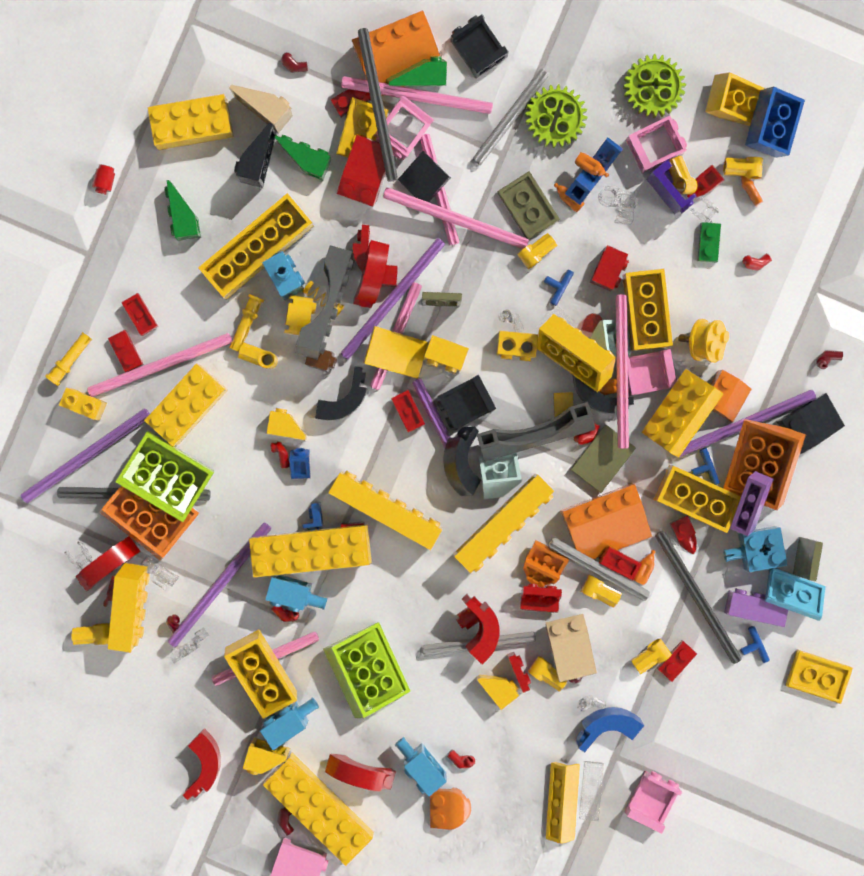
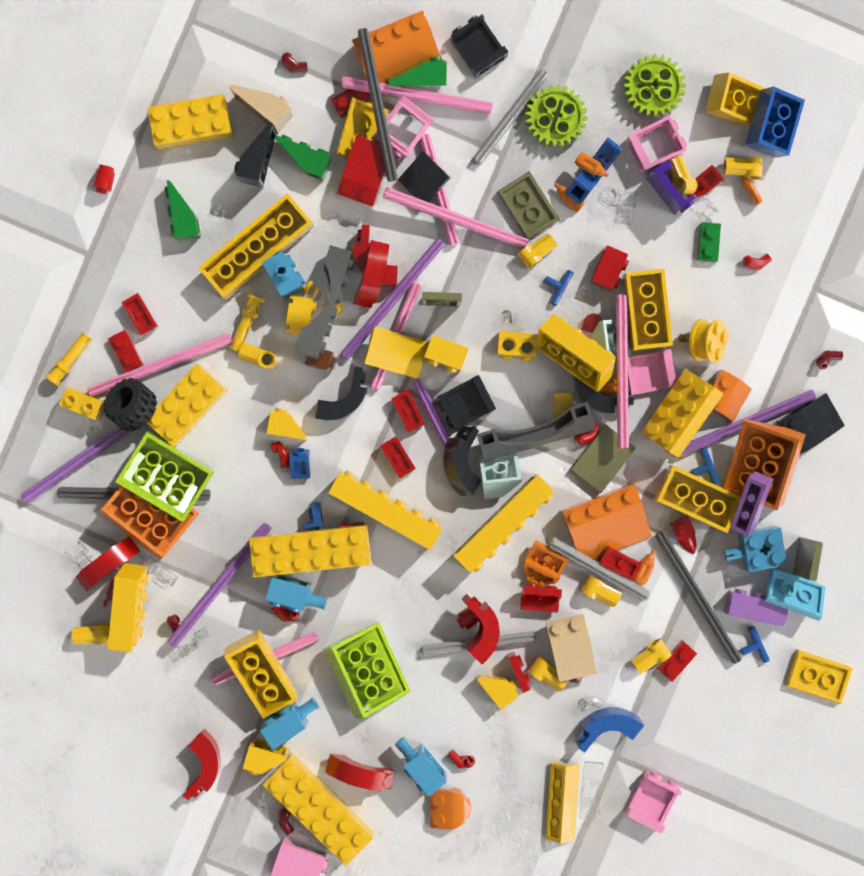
none -> black tyre [103,378,157,431]
none -> red plate [380,436,416,478]

